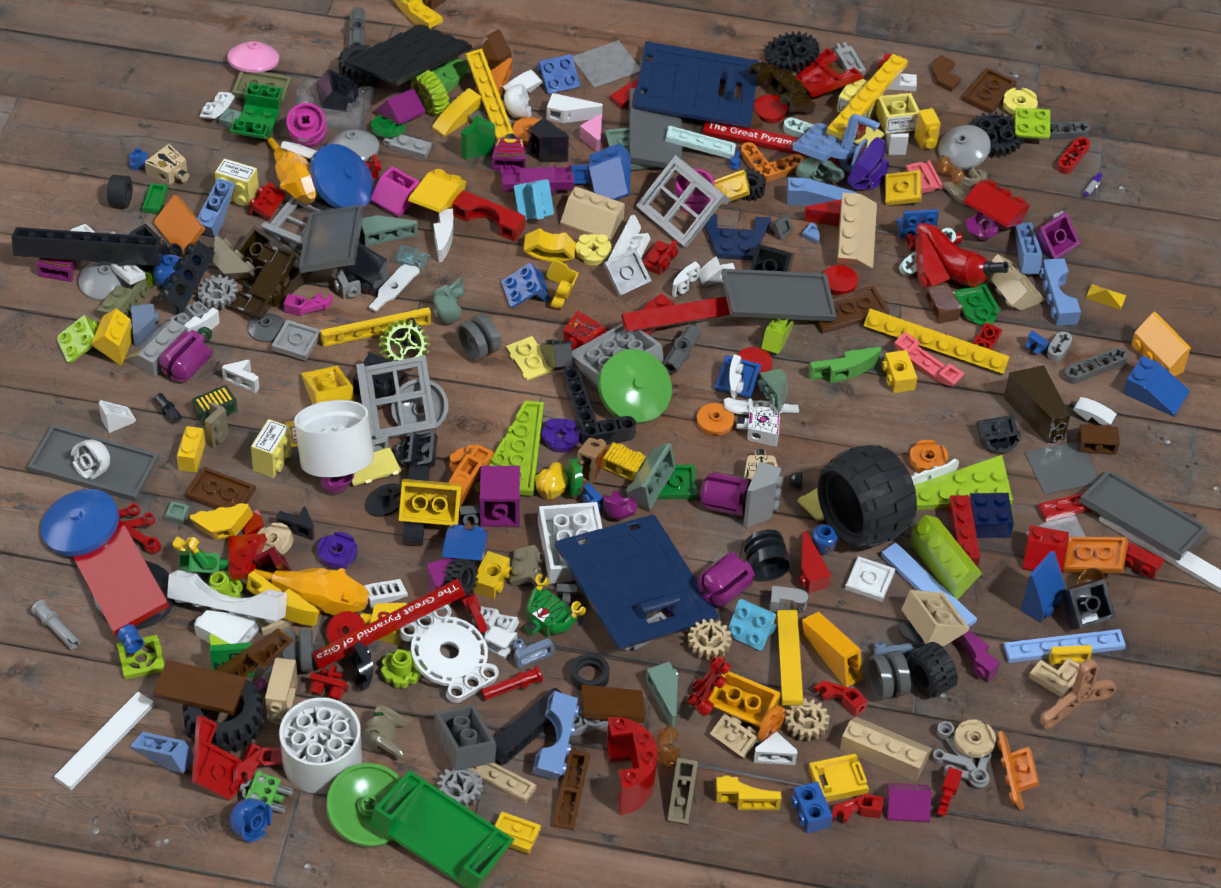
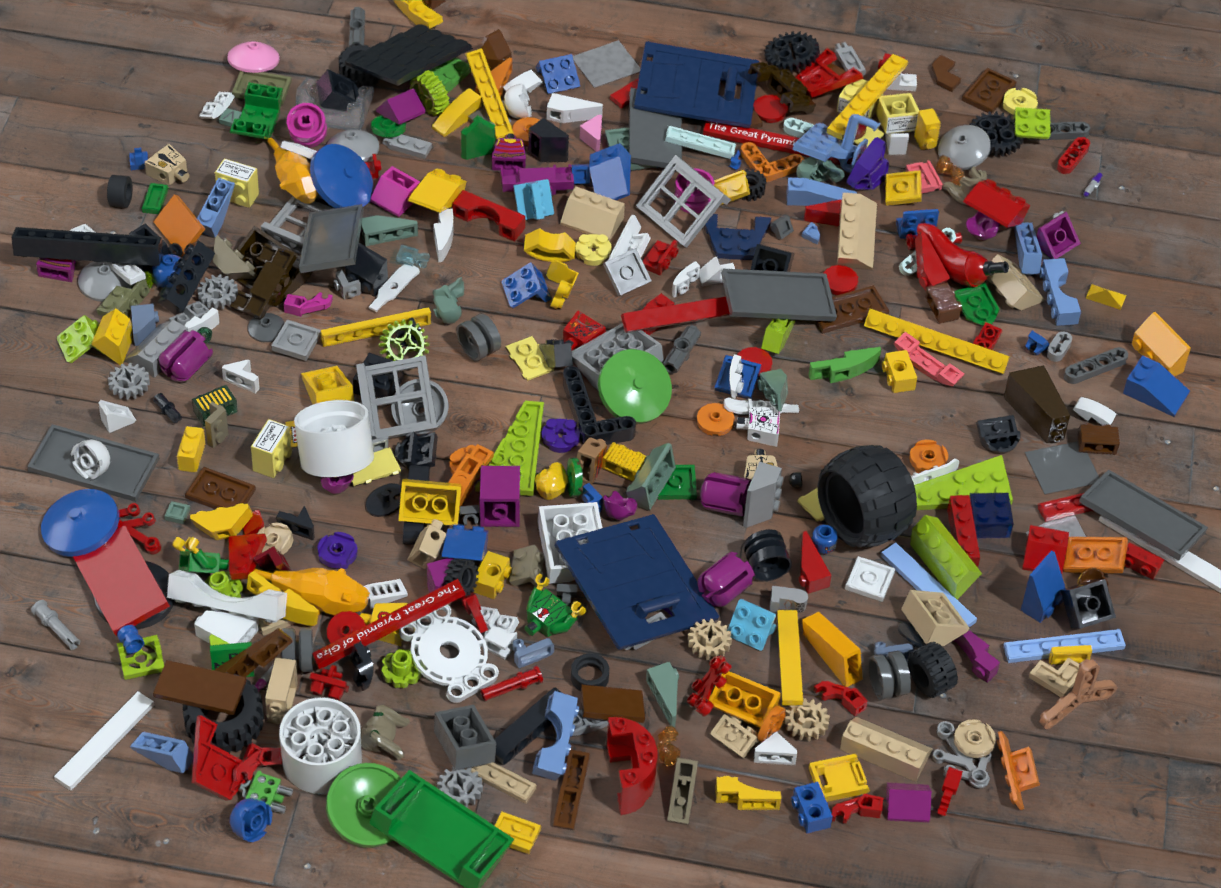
red bracket [247,182,287,221] -> none
none -> light grey gear [108,363,150,400]
none -> tan torso [407,519,446,569]

